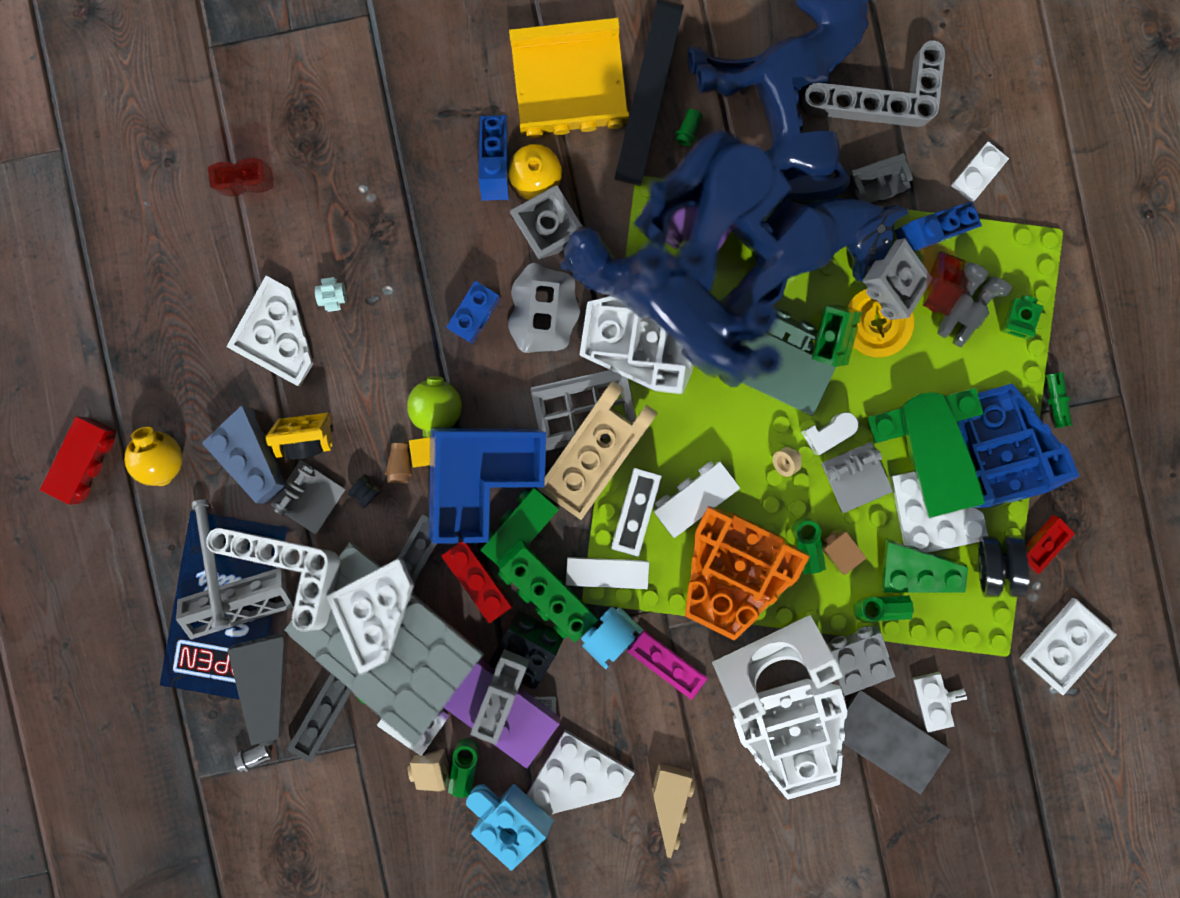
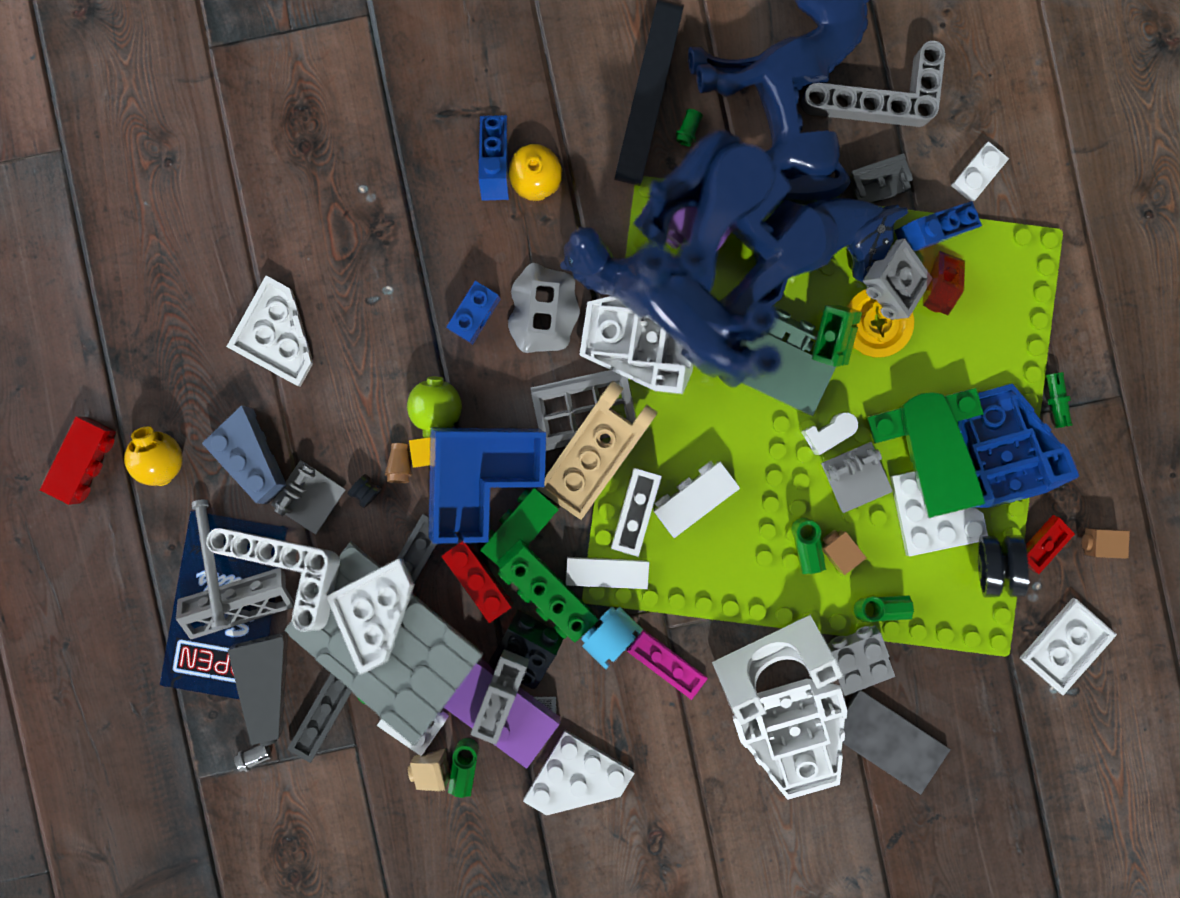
clear red brick [207,158,274,196] -> none
yellow piece [266,412,333,459] -> none
light aqua gear [315,277,347,312] -> none
medium azure brick [466,784,554,871] -> none
yellow panel [509,18,629,138] -> none
light grey slope [510,185,582,259] -> none
tan slope [652,763,695,858] -> none
orange wedge [685,506,809,641] -> none
tan tile [773,447,801,477] -> none
green wing [881,538,968,593] -> none
white plate [912,672,967,732] -> none
dark grey piece [937,262,1012,348] -> none
green brick [1001,295,1043,340] -> none
none -> medium nougat brick [1082,528,1130,559]

